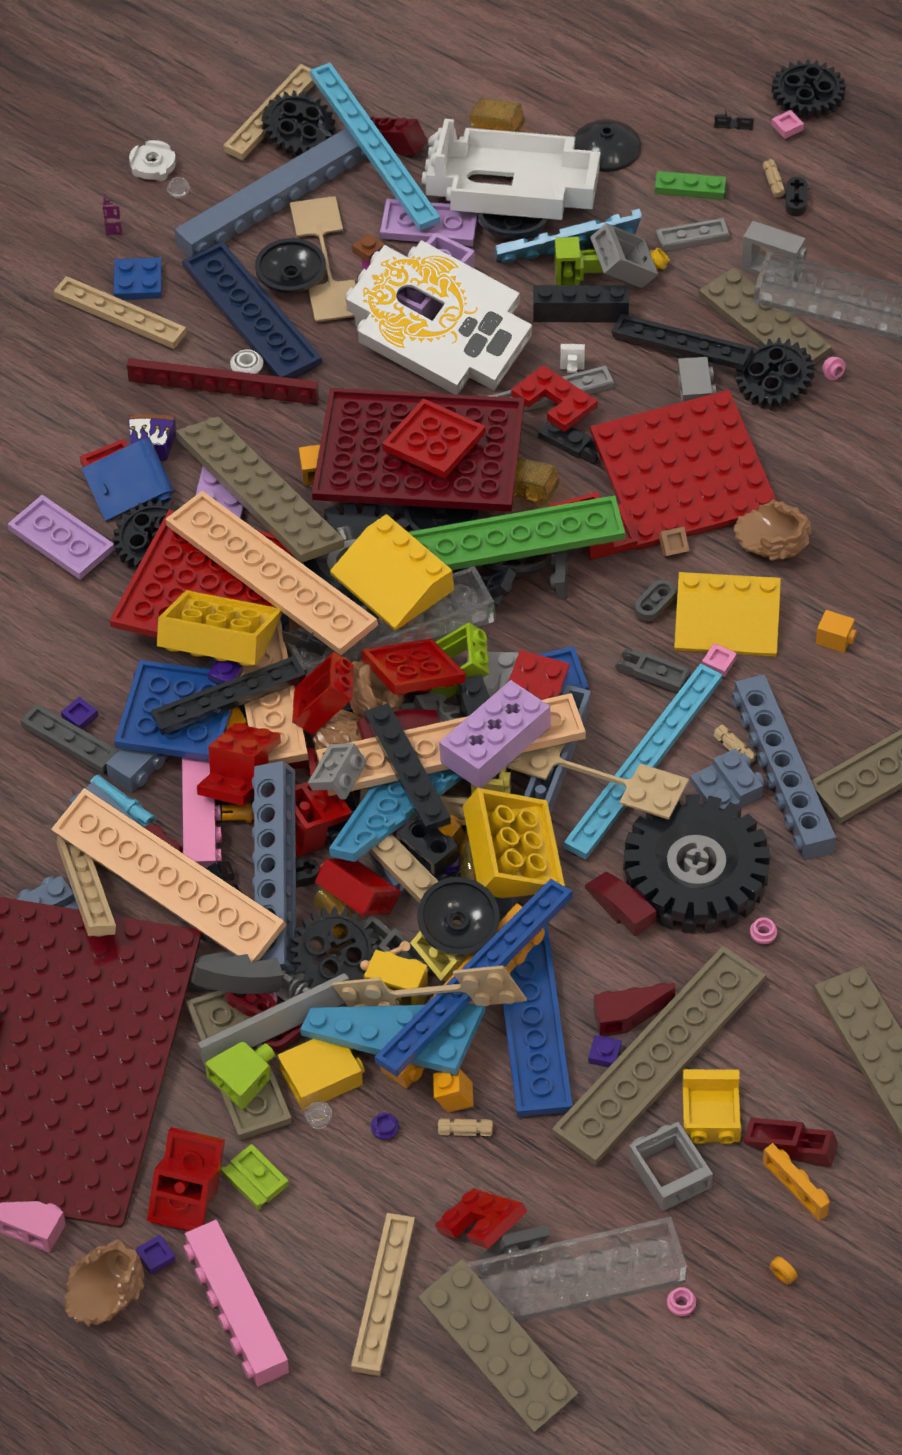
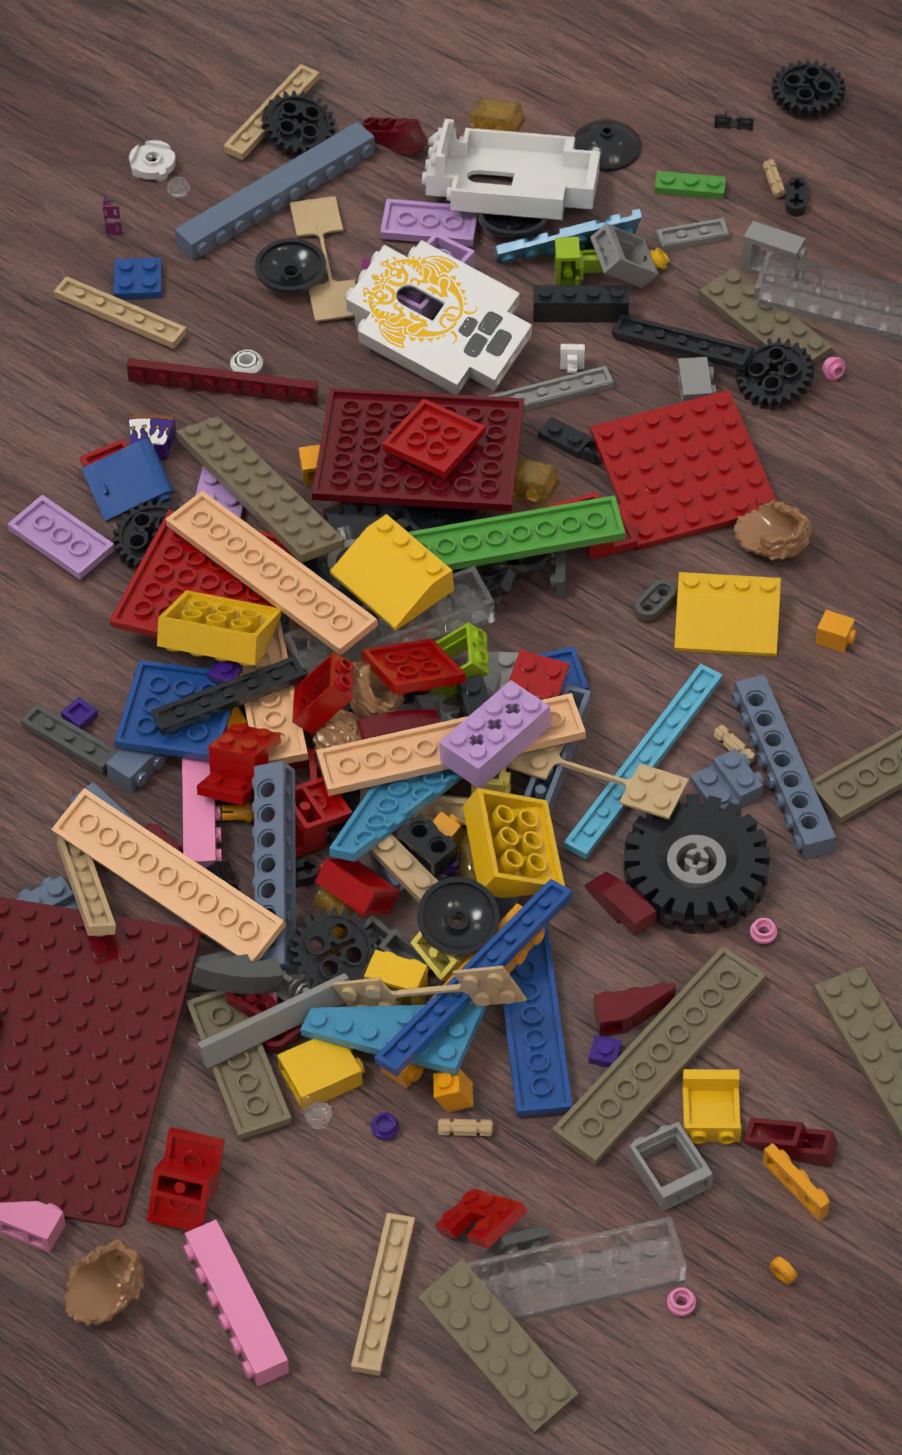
medium azure pin [89,775,156,827] -> none
dark purple plate [136,1235,176,1275] -> none
dark blue plate [182,241,322,378] -> none
lime torso [205,1042,275,1110] -> none
lime plate [221,1144,289,1211] -> none
black piece [282,629,329,656] -> none
light grey bracket [308,743,366,799] -> none
medium azure plate [310,63,440,231] -> none
dark orange plate [352,233,385,263] -> none
light nougat hinge [360,941,411,971] -> none
black plate [364,703,451,833] -> none
red plate [511,365,598,432] -> none
dark grey hinge [615,648,690,693] -> none
medium nougat plate [658,527,690,557] -> none
bright pink plate [702,643,737,677] -> none
bright pink plate [771,110,804,139] -> none

